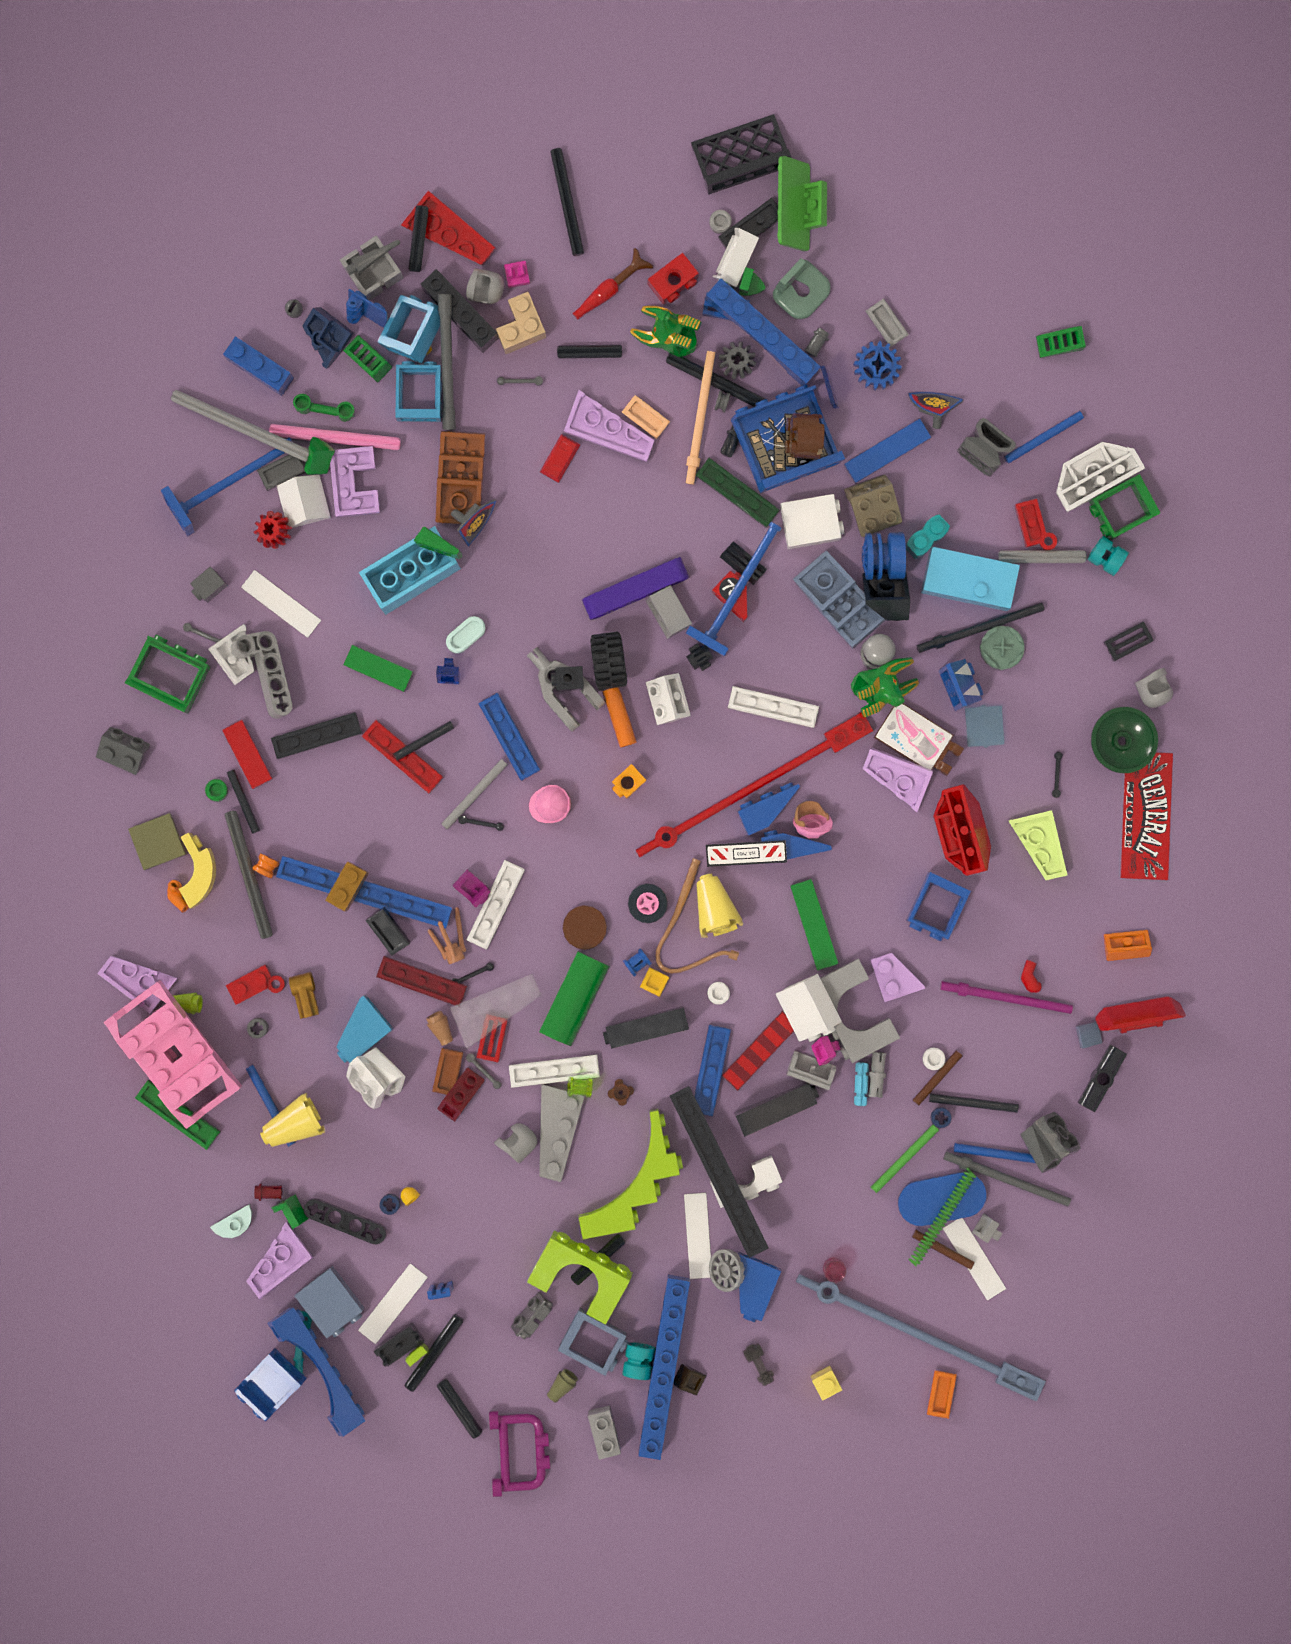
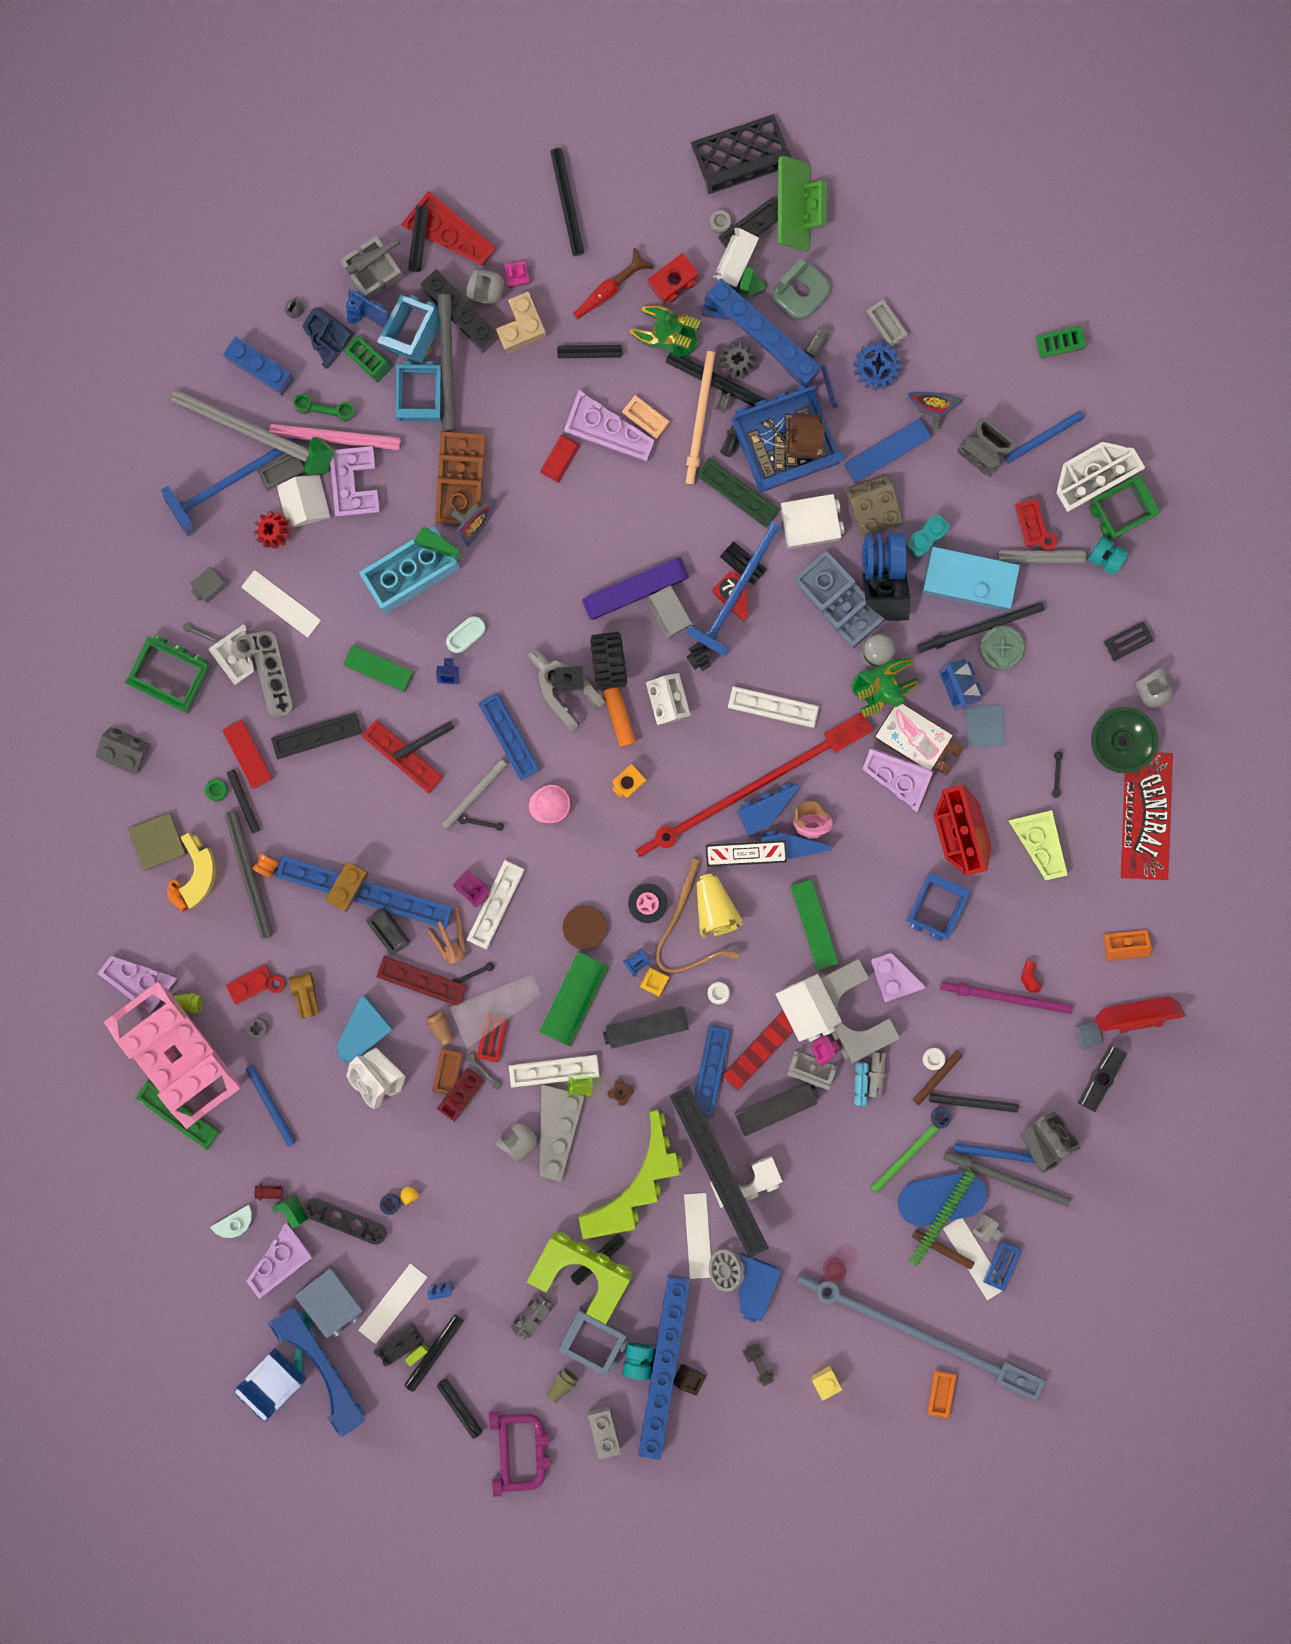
light yellow cone [260,1093,326,1147] -> none
dark grey hinge [497,376,543,386] -> none
none -> blue tile [983,1241,1022,1291]

